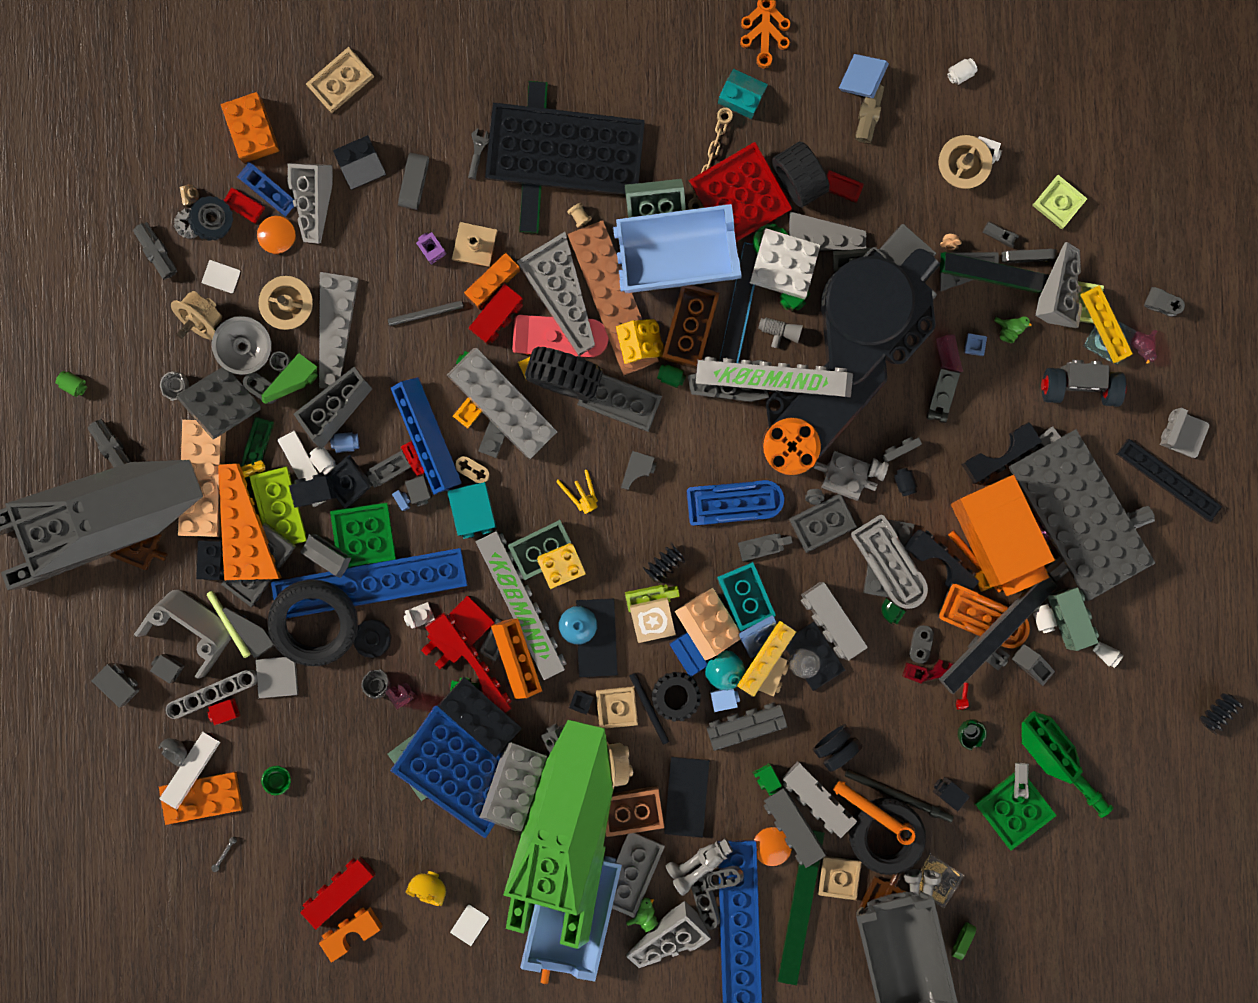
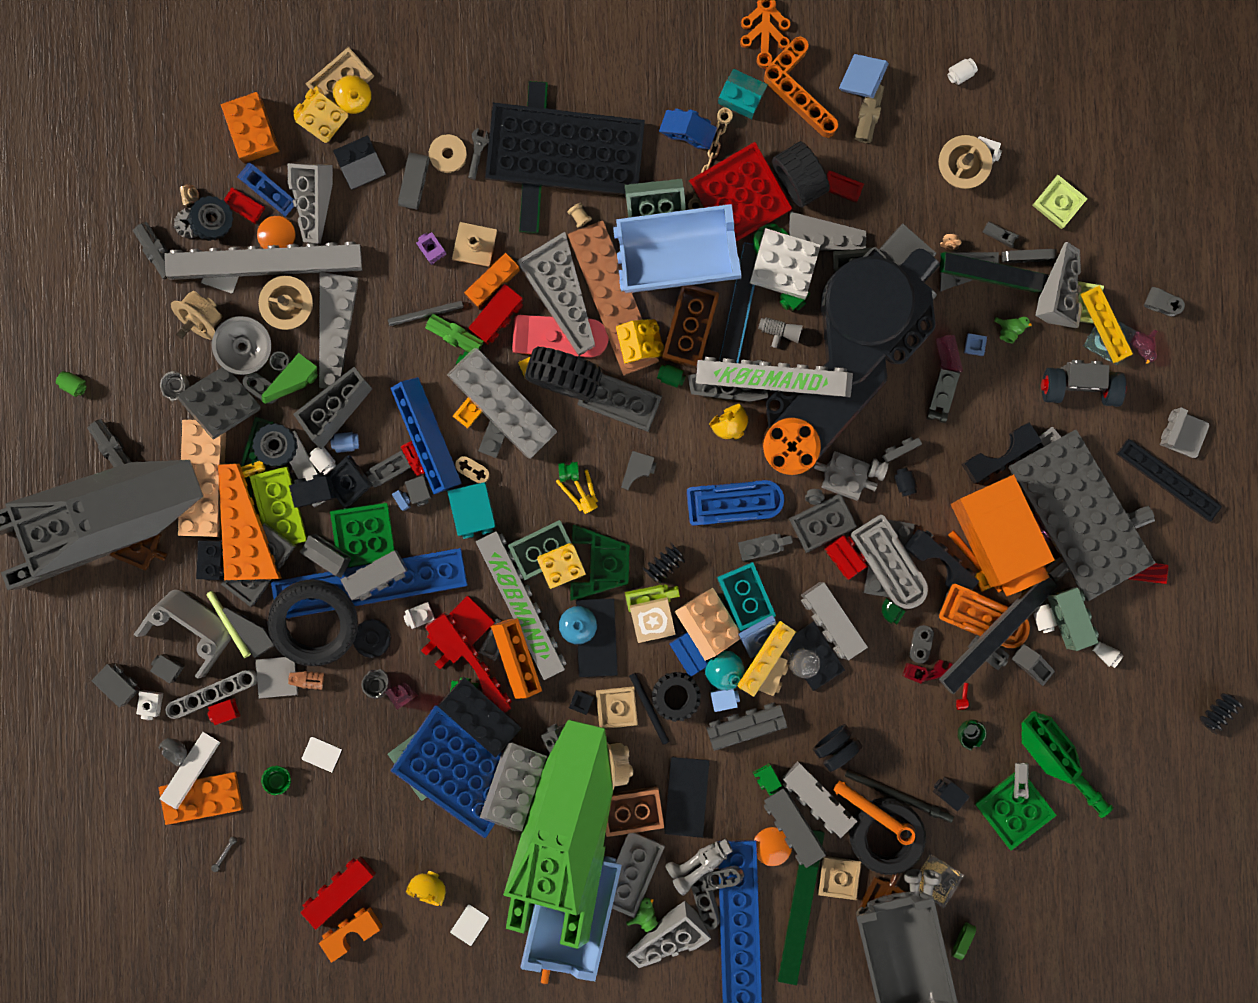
none -> white brick [136,690,163,720]
none -> light grey brick [164,242,362,280]
none -> black wheel [253,424,298,467]
none -> nougat hinge [288,671,324,690]
none -> yellow bracket [294,85,348,143]
none -> white sticker [302,737,342,773]
none -> yellow cylinder [333,75,371,114]
none -> light grey wedge [340,551,408,601]
none -> bright green piece [425,314,484,352]
none -> tan tile [429,134,467,173]
none -> green wheel [558,462,579,482]
none -> dark green wing [570,525,630,601]
none -> blue brick [659,109,717,150]
none -> yellow cylinder [709,404,748,440]
none -> orange beam [764,37,838,138]
none -> red brick [824,535,867,580]
none -> tile [1129,563,1169,584]

